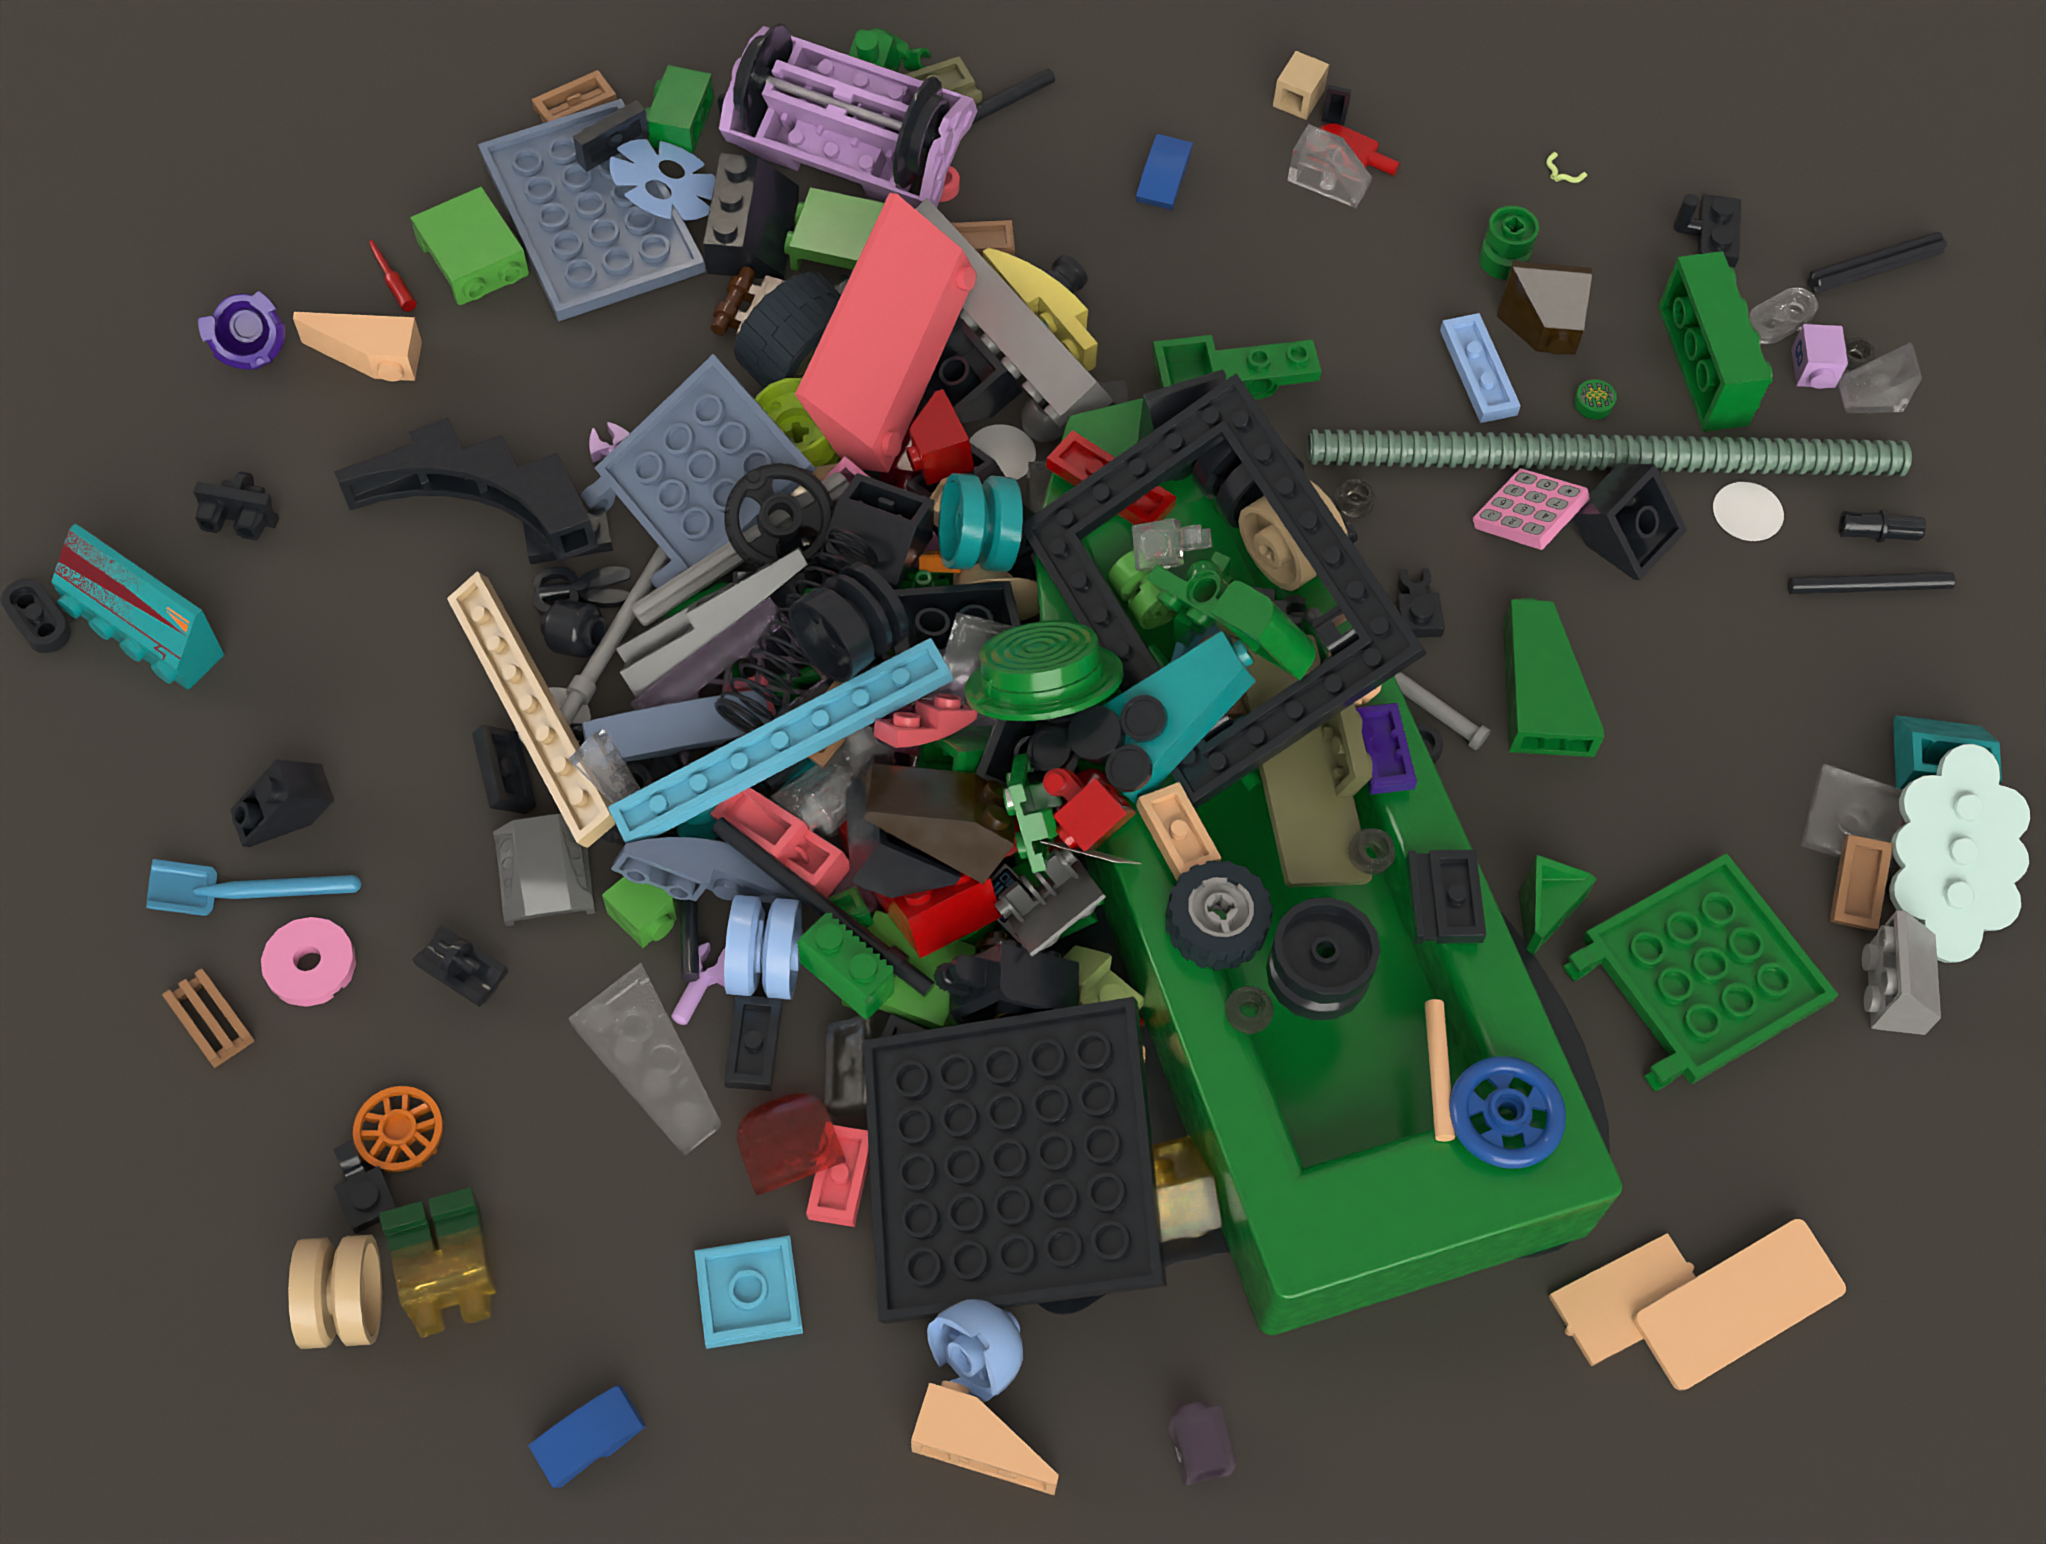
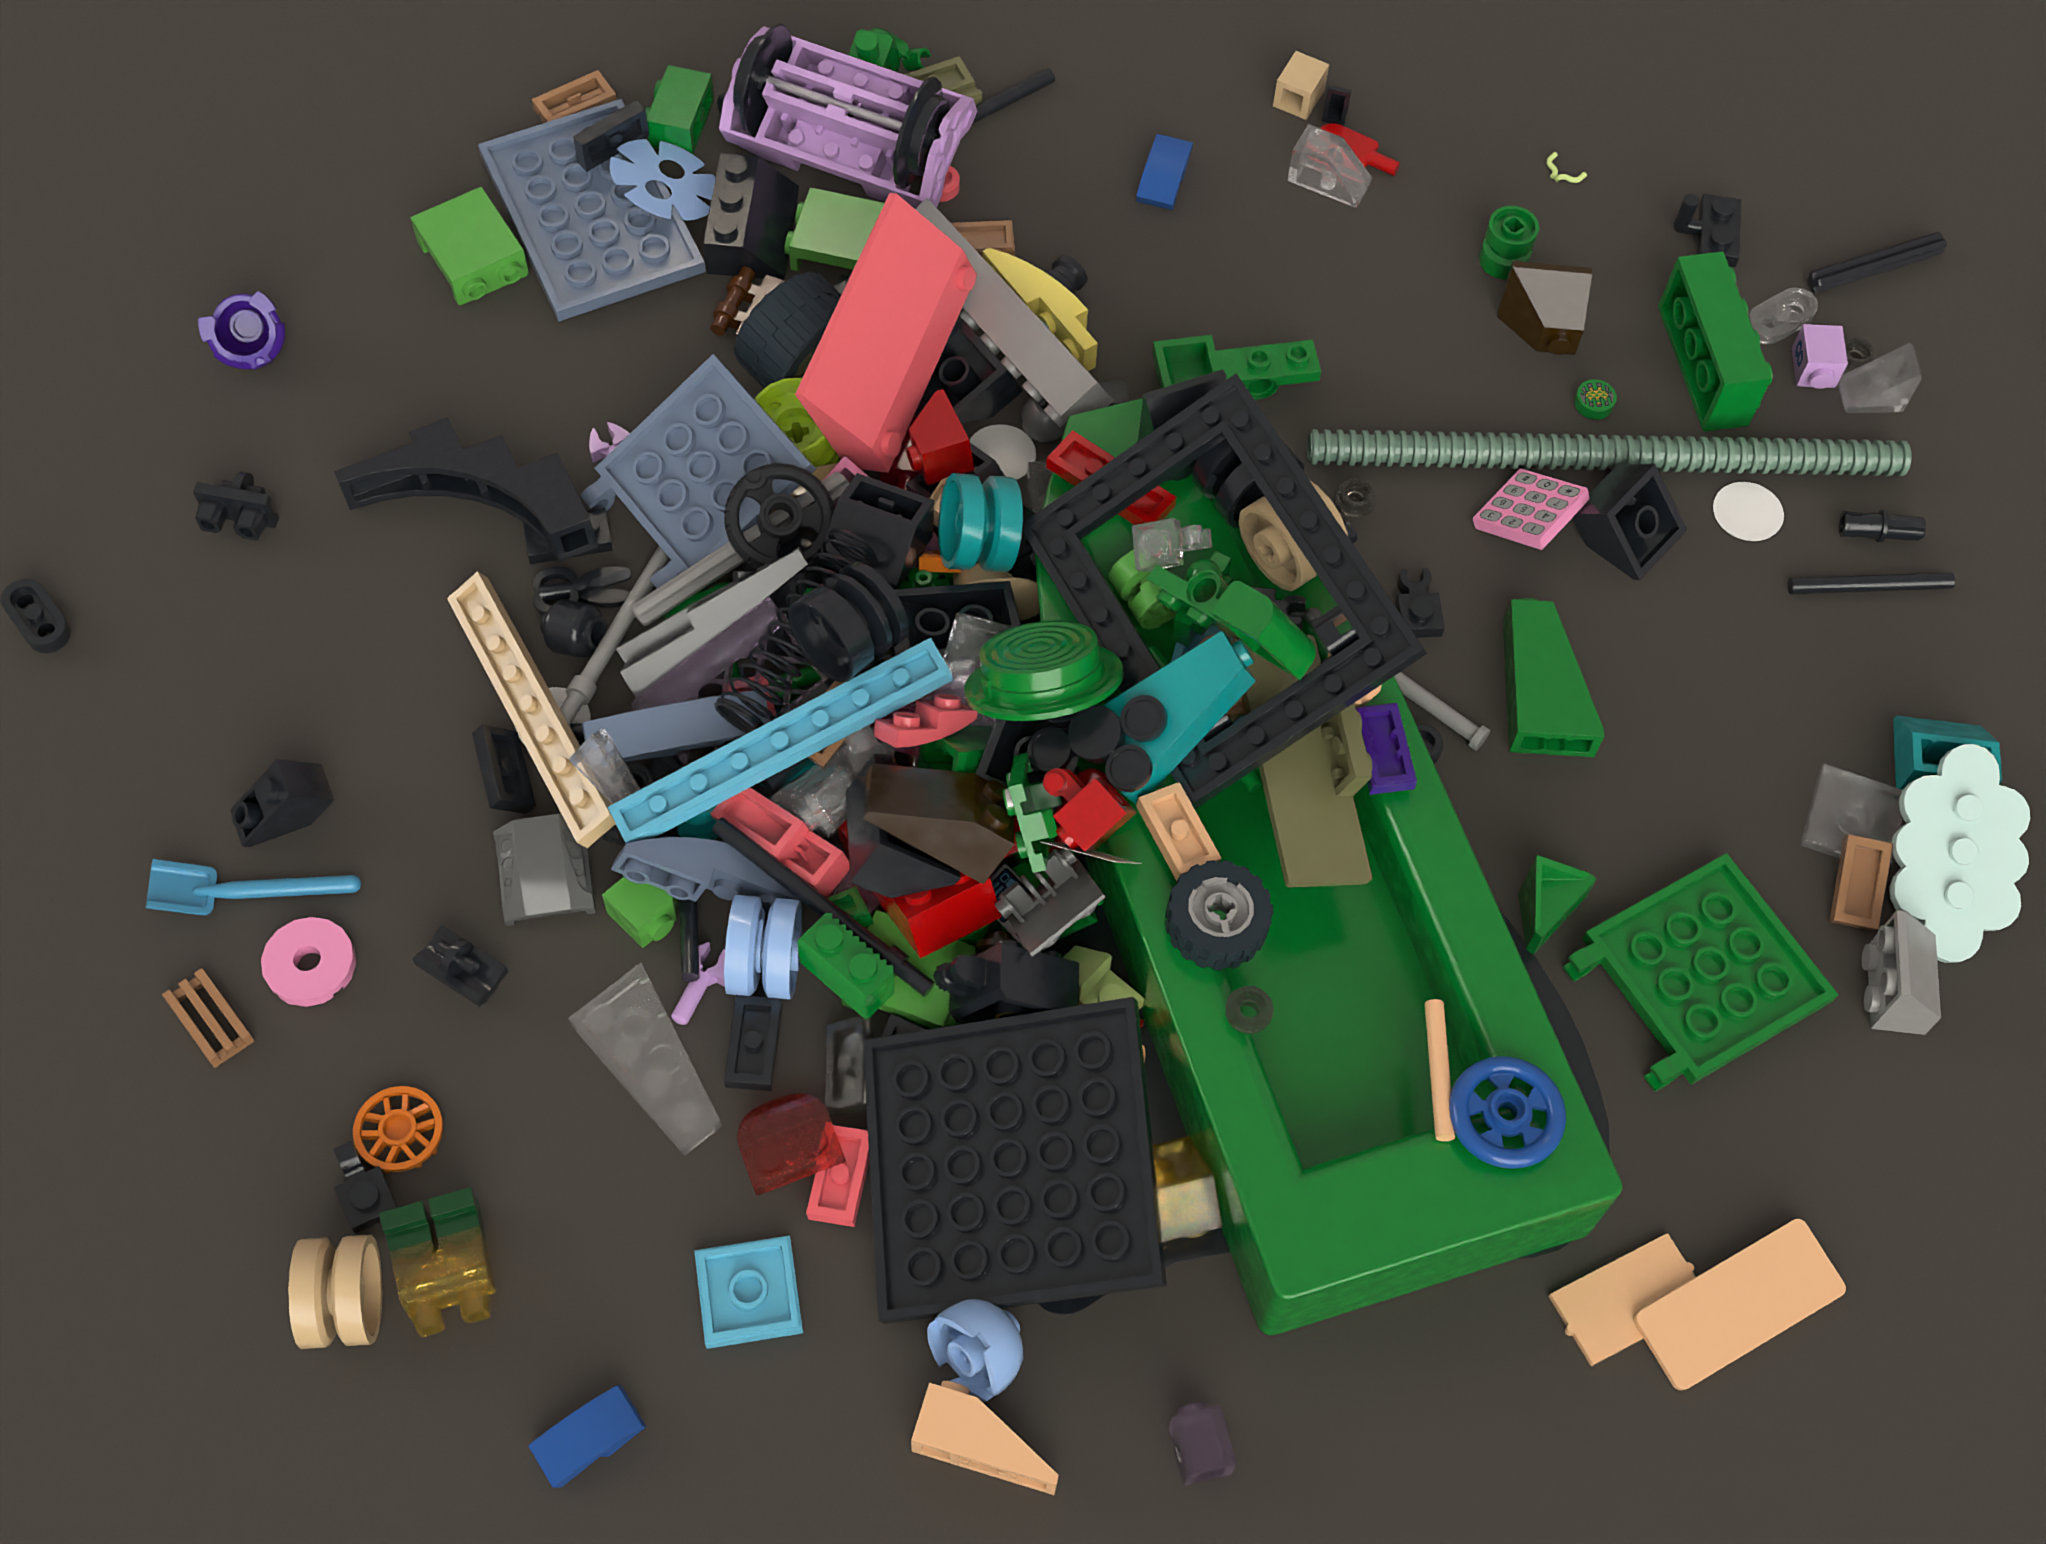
teal slope [51,523,225,691] -> none
light nougat slope [293,312,422,381] -> none
red piece [369,240,417,312] -> none
black wheel [1266,897,1381,1021] -> none
clear smoke plate [1348,828,1395,874] -> none
black plate [1406,850,1487,944] -> none
light blue plate [1440,313,1521,423] -> none

